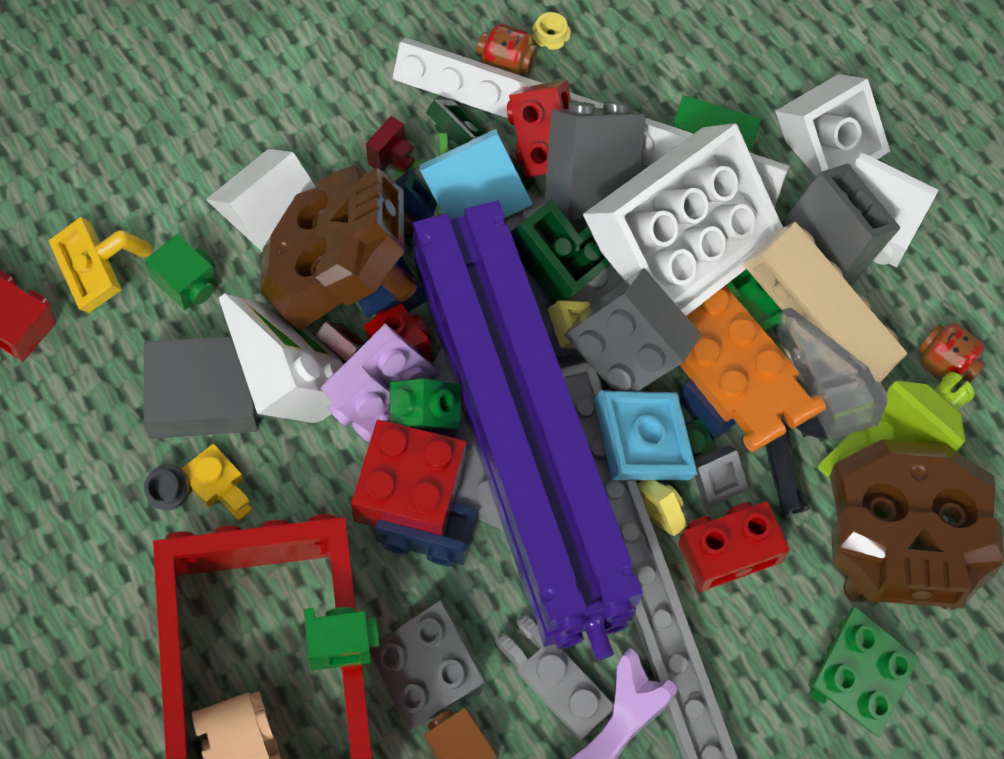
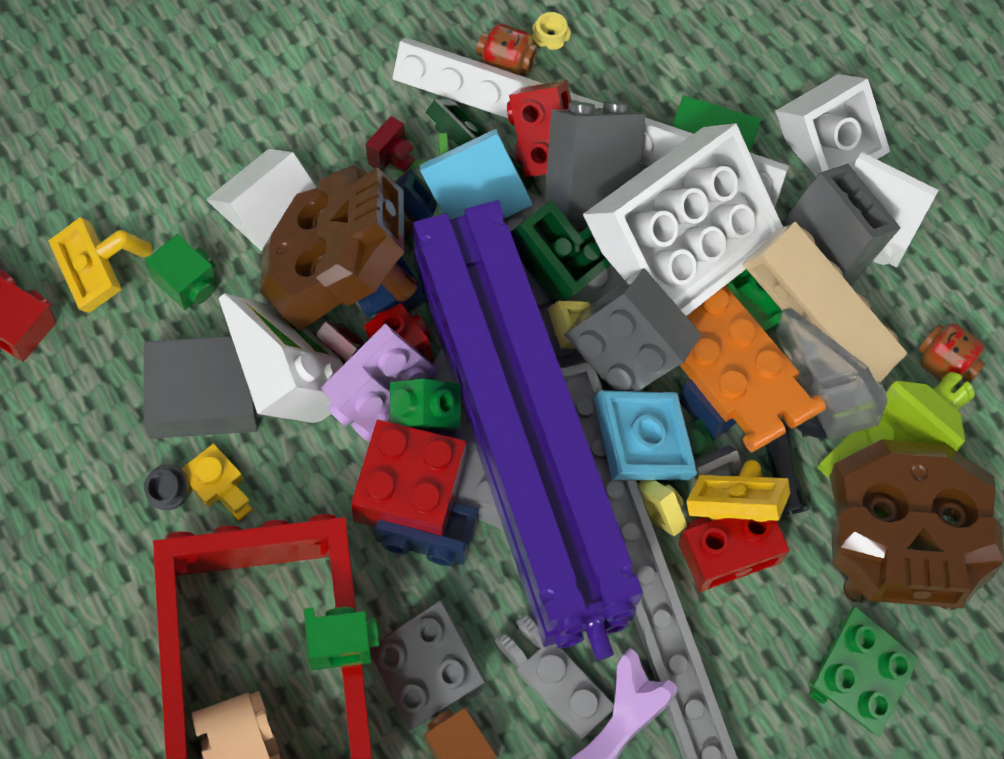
none -> yellow plate [686,460,790,522]

